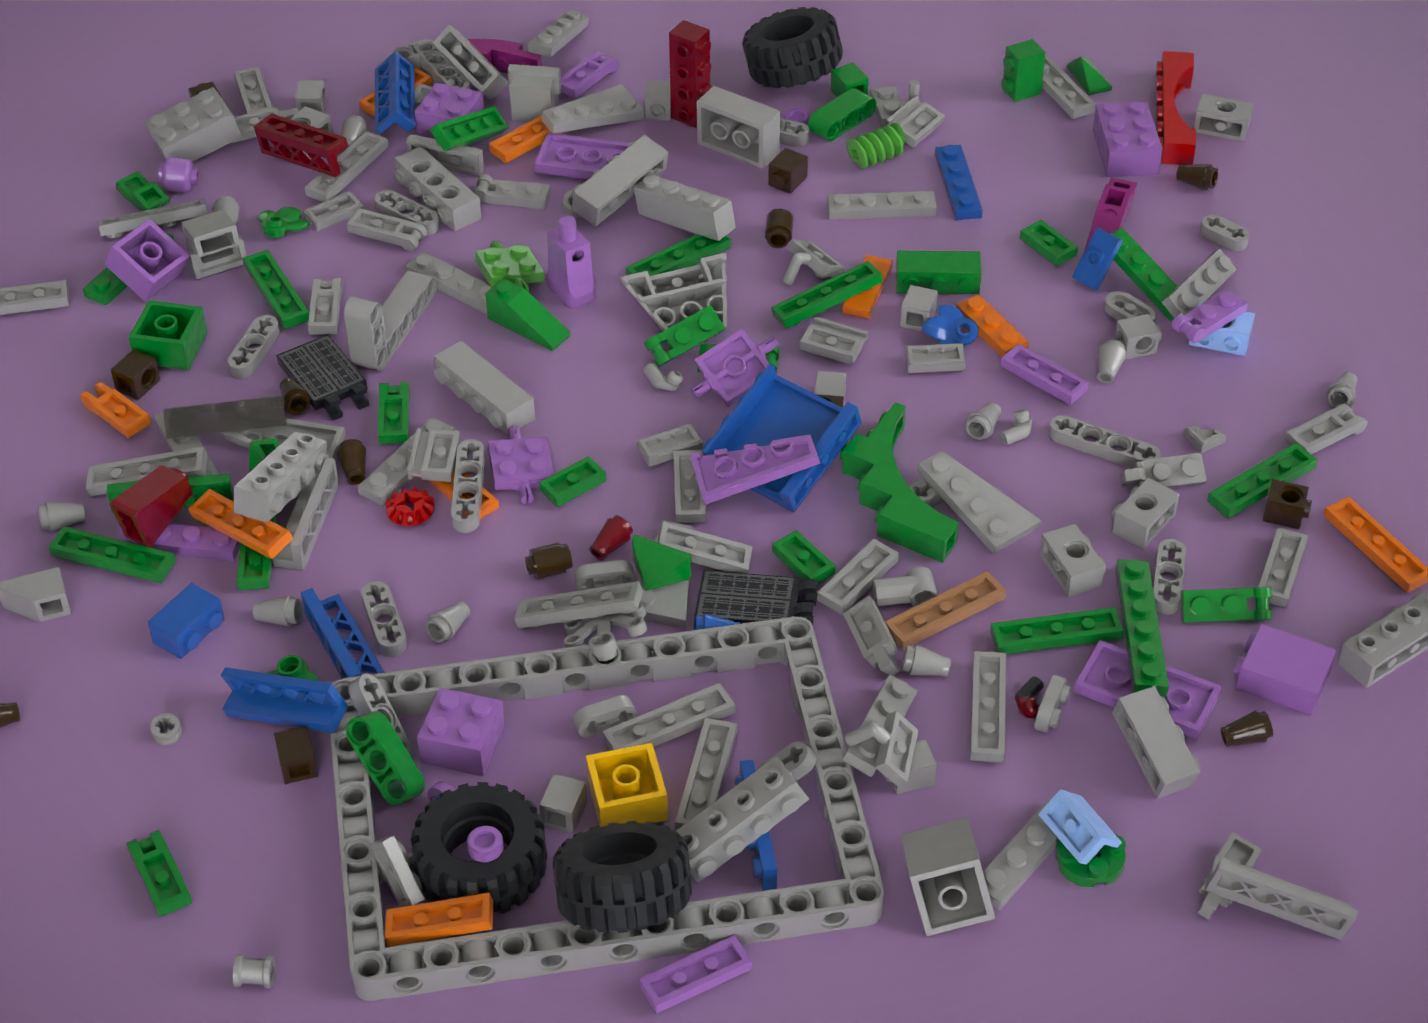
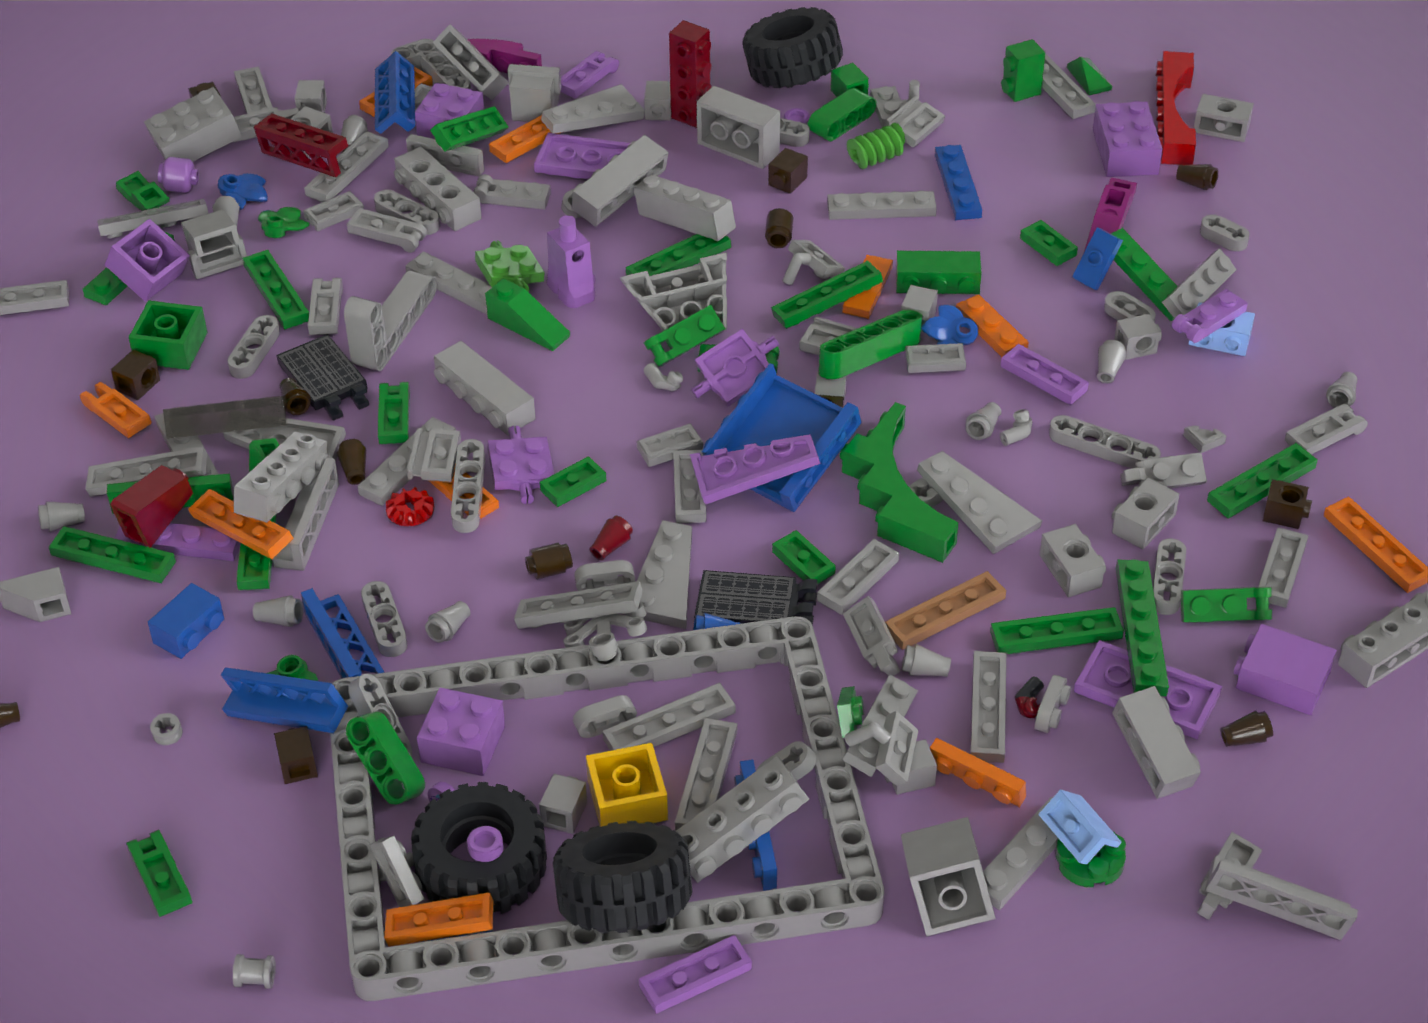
light grey plate [528,10,589,57] -> none
green slope [632,535,691,591] -> none
light grey plate [658,521,752,573] -> none
light grey piece [872,567,938,607] -> none
none -> blue plate [217,173,268,210]
none -> green beam [818,310,922,379]
none -> green plate [837,686,864,738]
none -> orange plate [930,737,1026,808]

